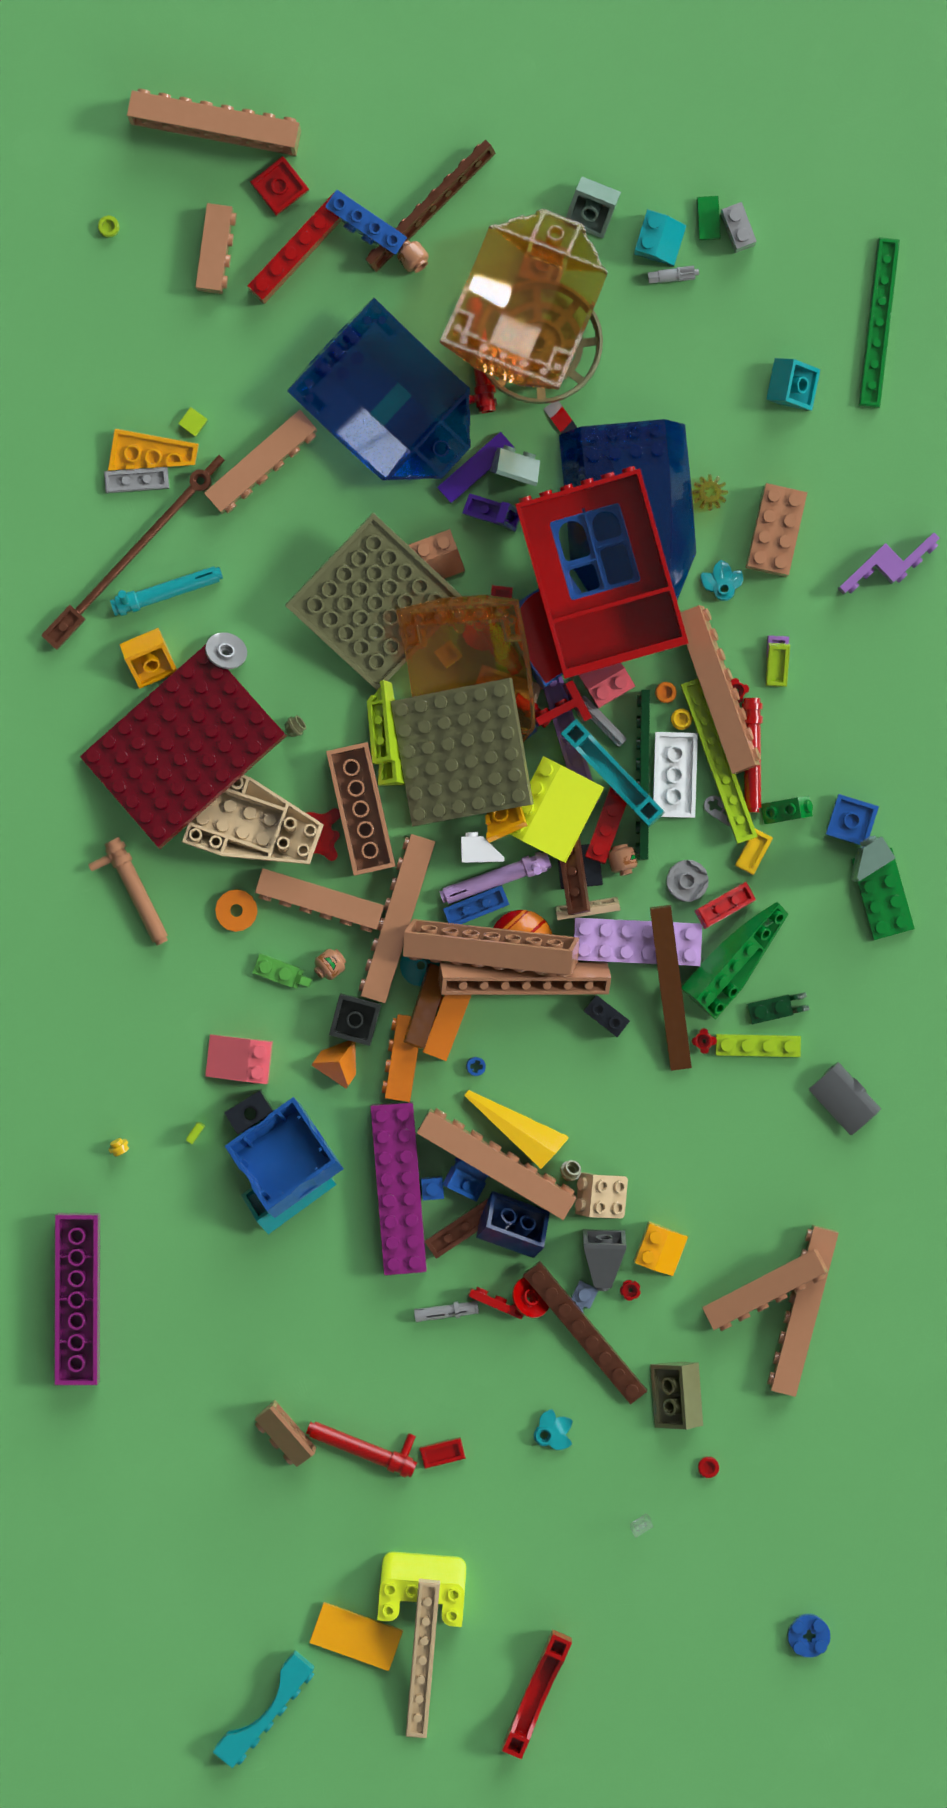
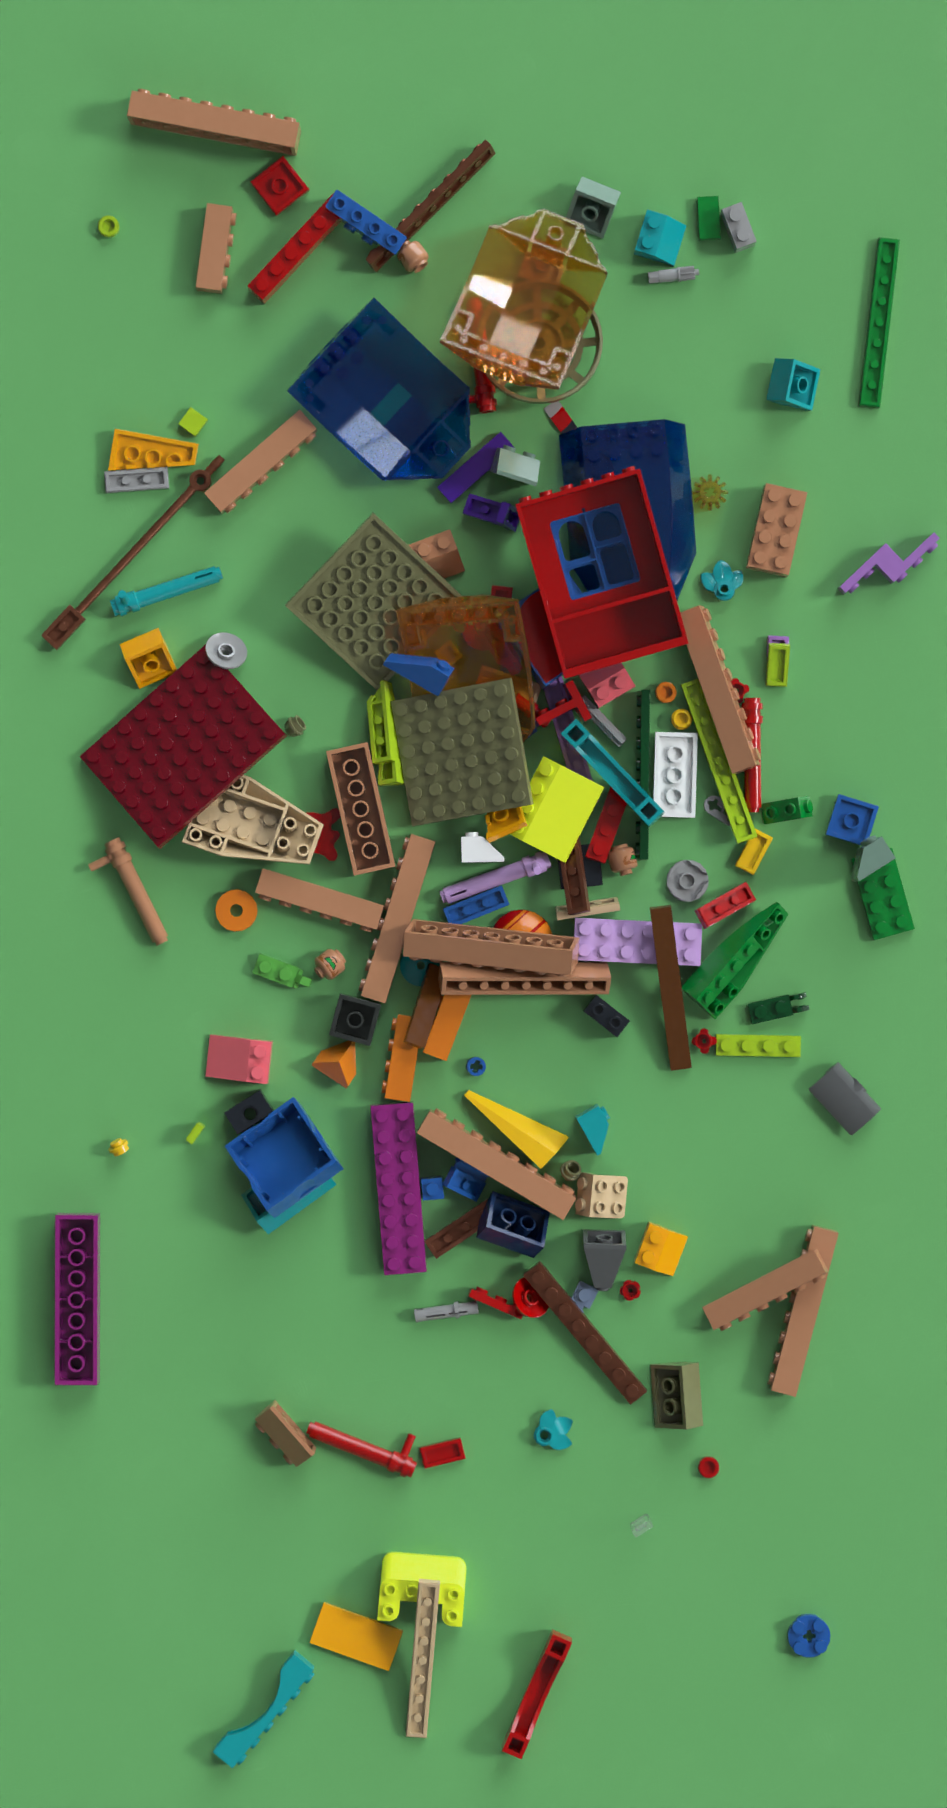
none -> blue slope [383,653,455,696]
none -> teal slope [575,1104,610,1156]

